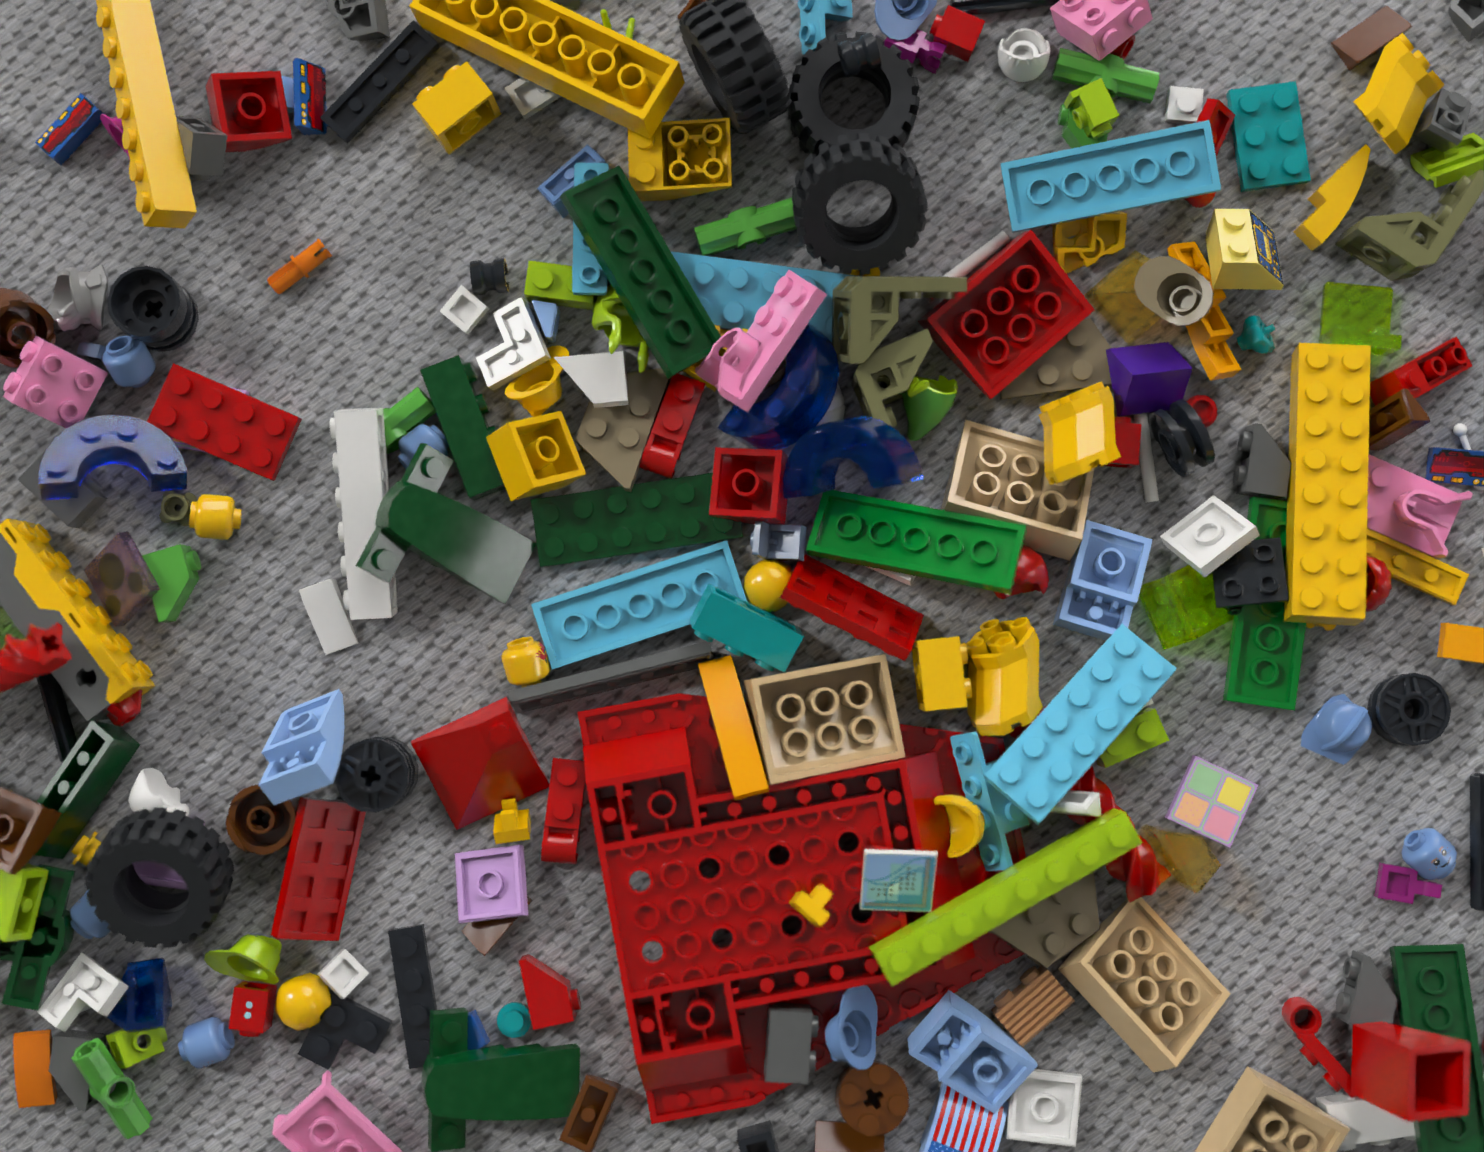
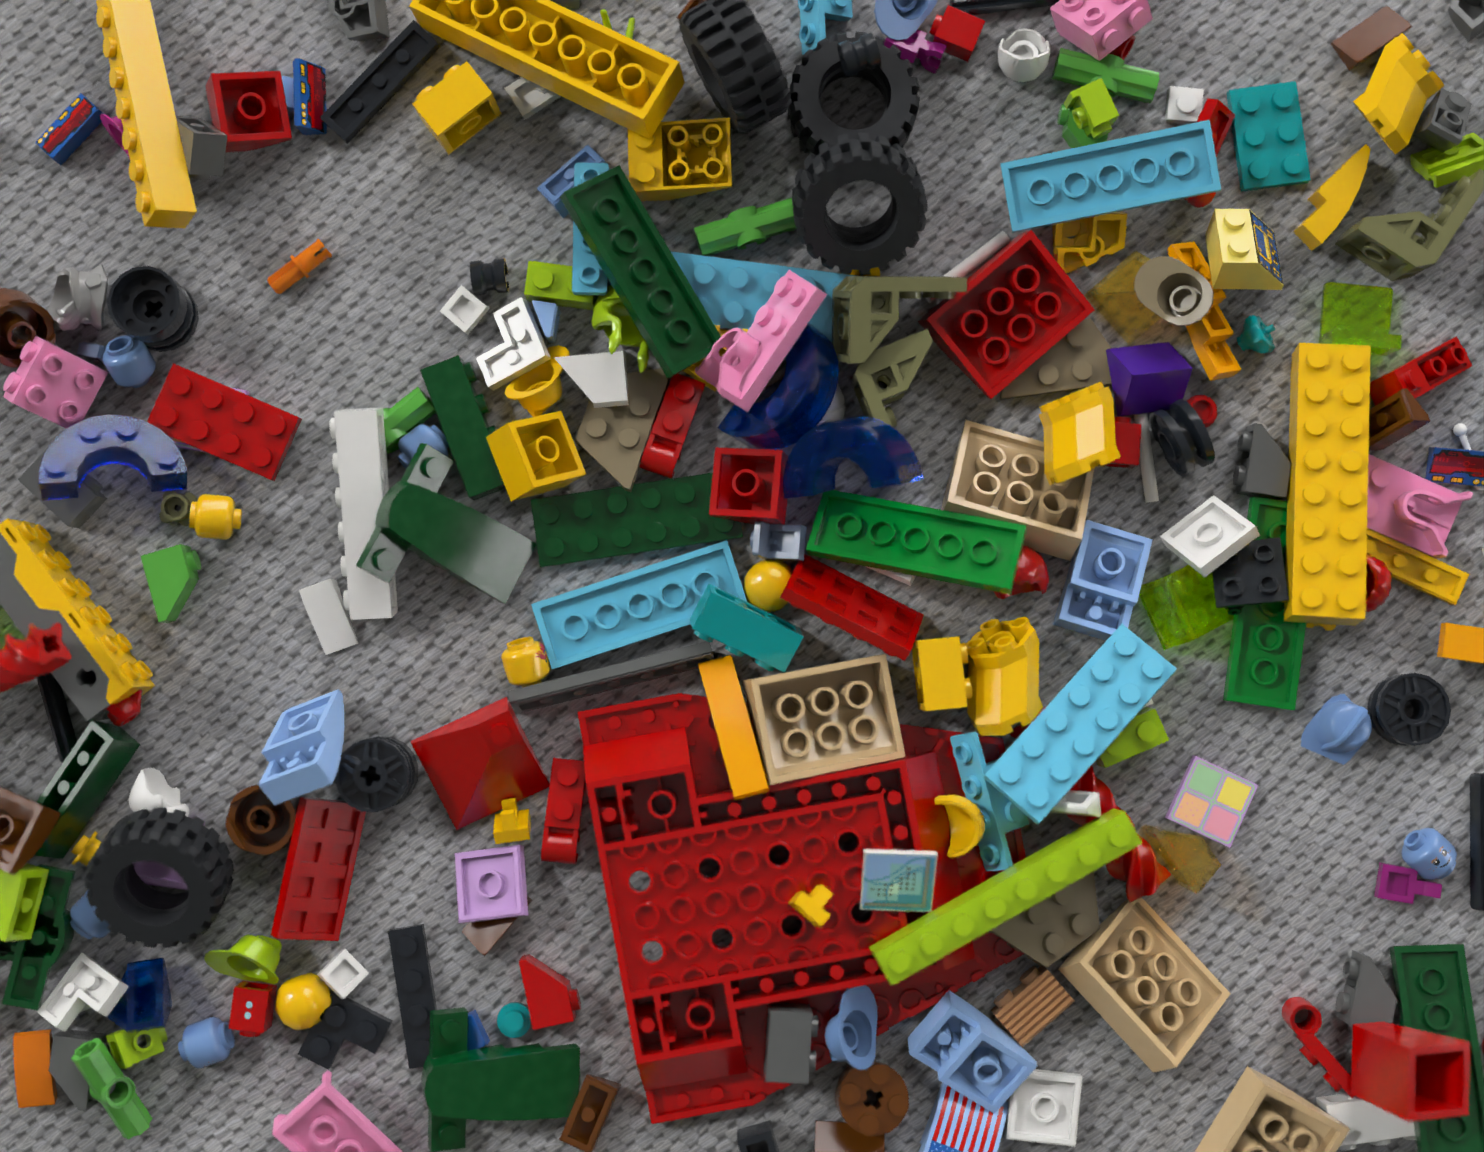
tile [84,531,160,627] -> none
bright green hat [902,375,958,441] -> none

